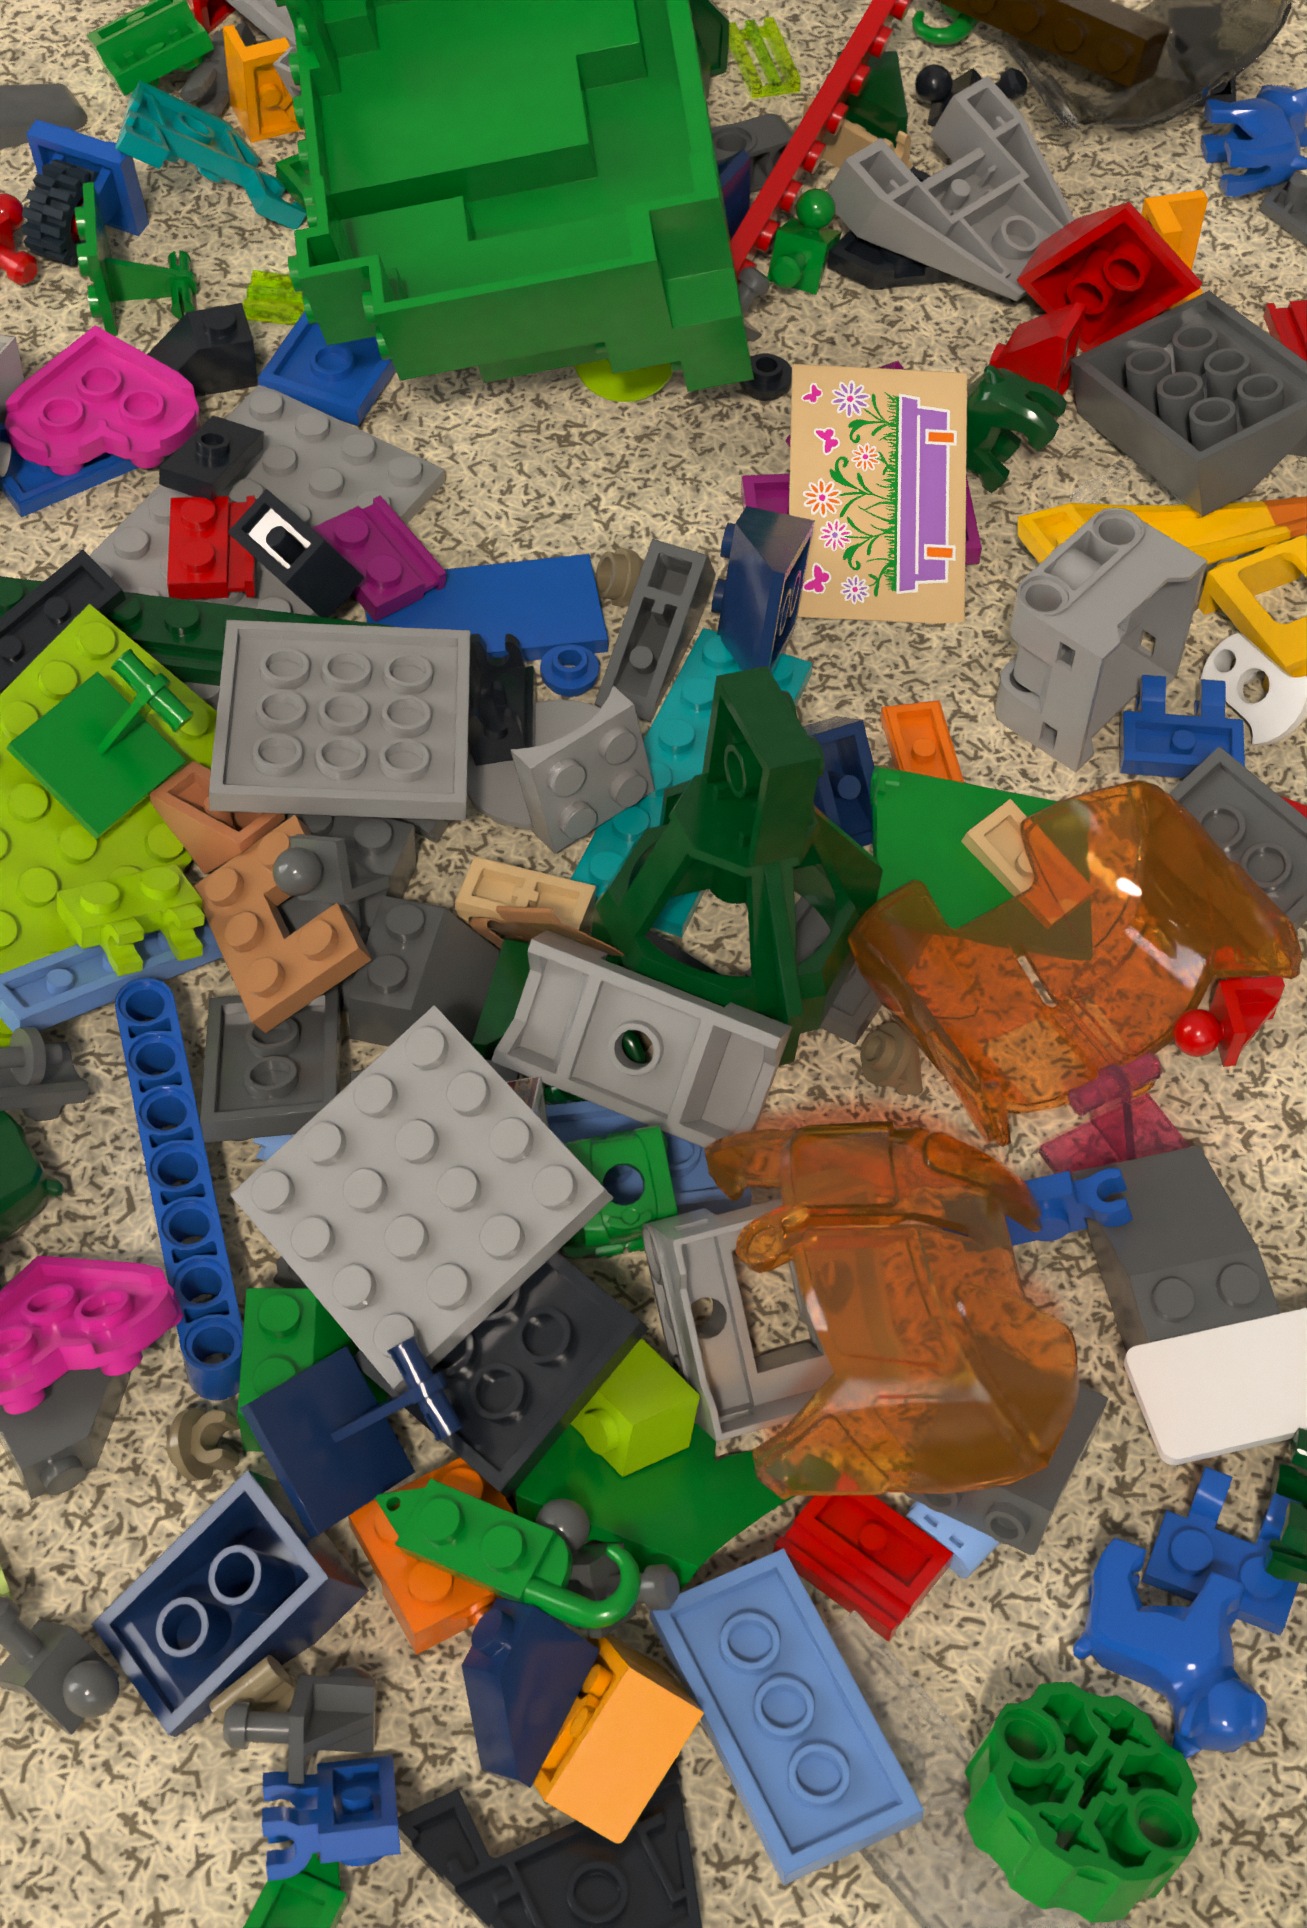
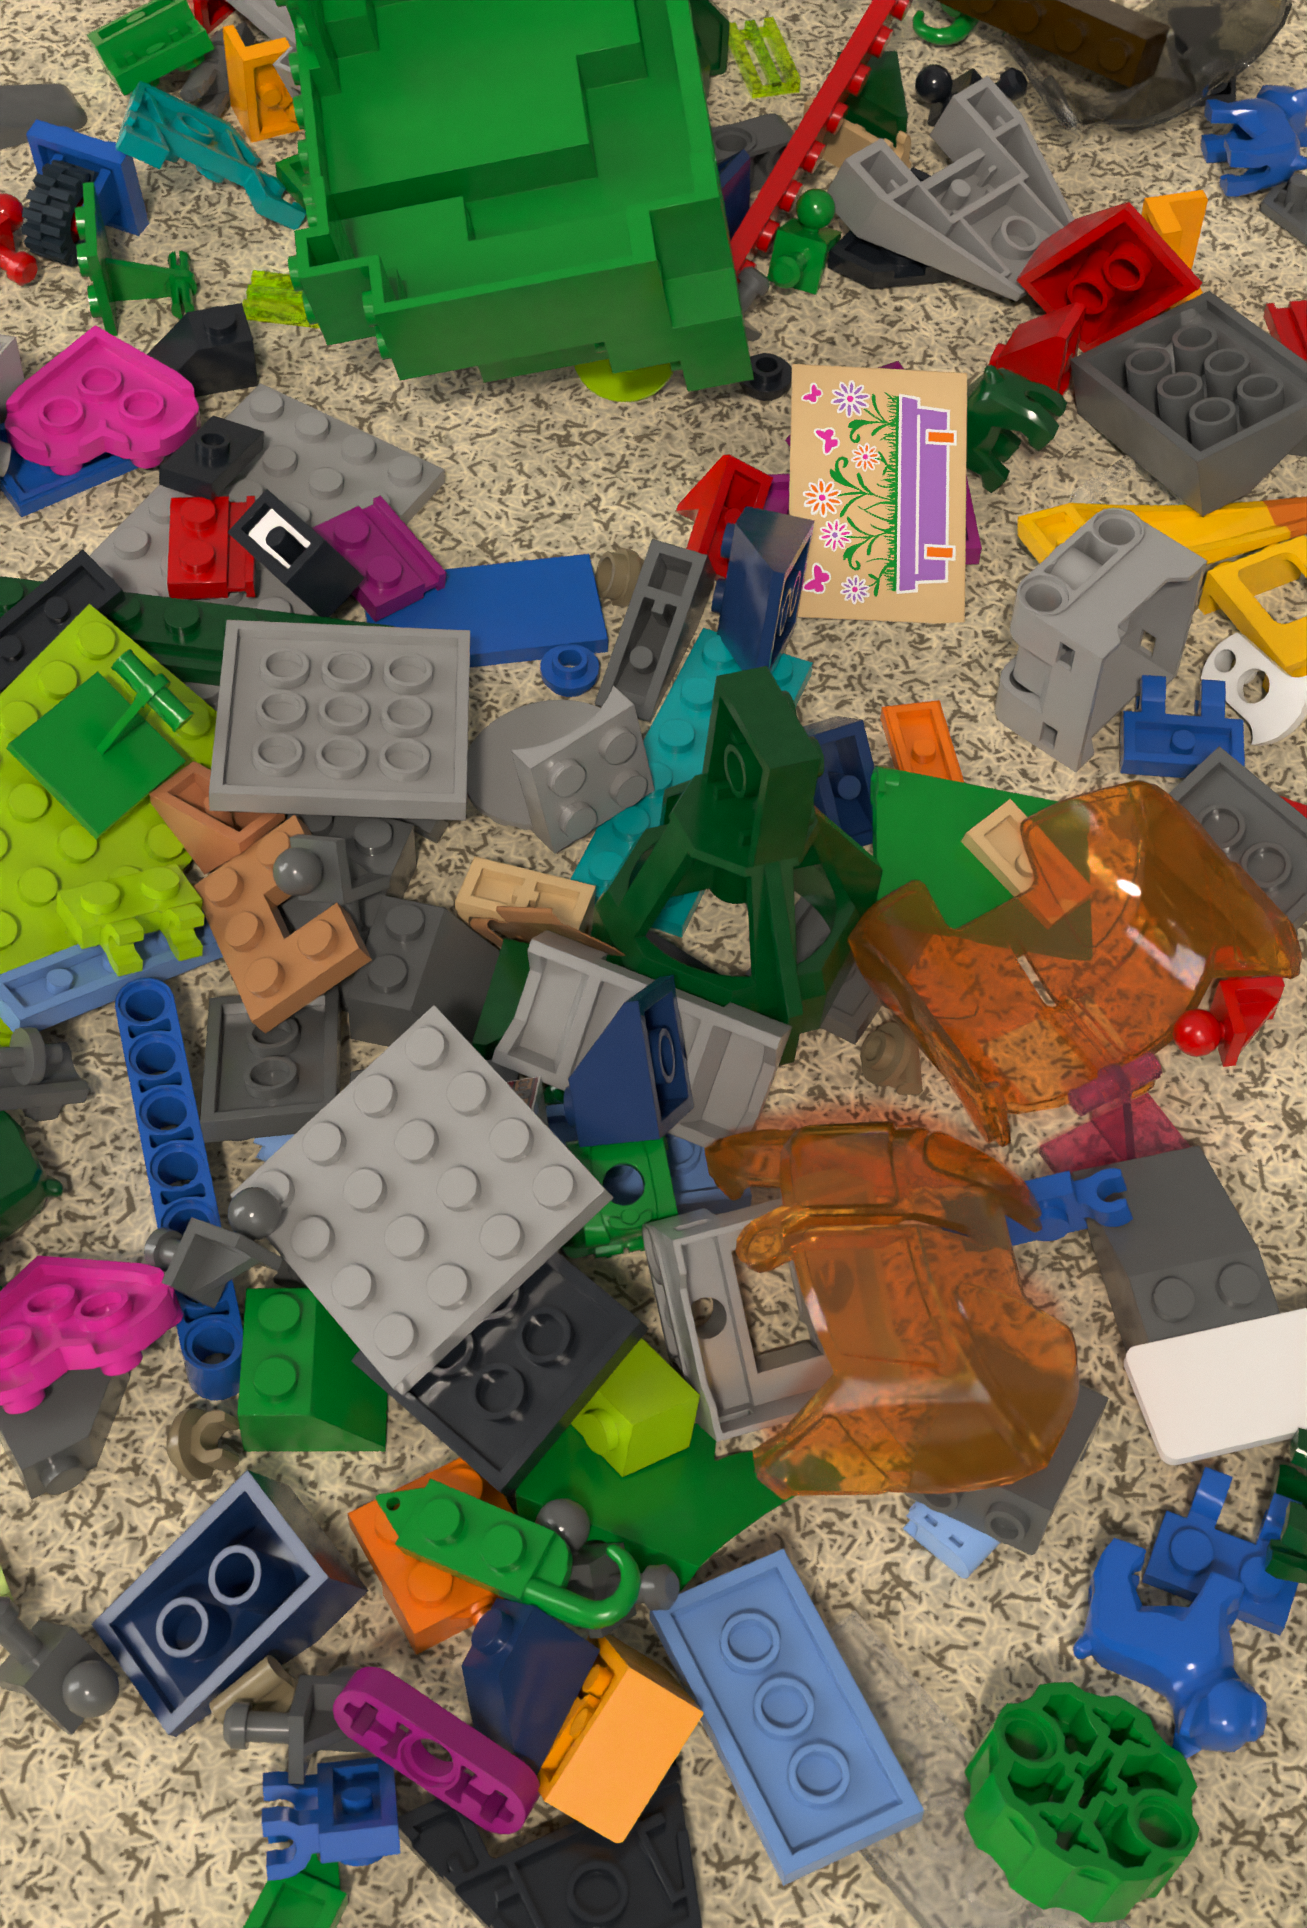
dark blue plate [240,1335,464,1539] -> none
blue plate [258,311,396,426] -> none
black hinge [468,633,536,766] -> none
red plate [773,1469,954,1642] -> none
none -> dark grey piece [144,1187,284,1309]
none -> magenta beam [333,1667,540,1834]
none -> dark blue slope [564,975,694,1147]
none -> red slope [675,454,773,581]

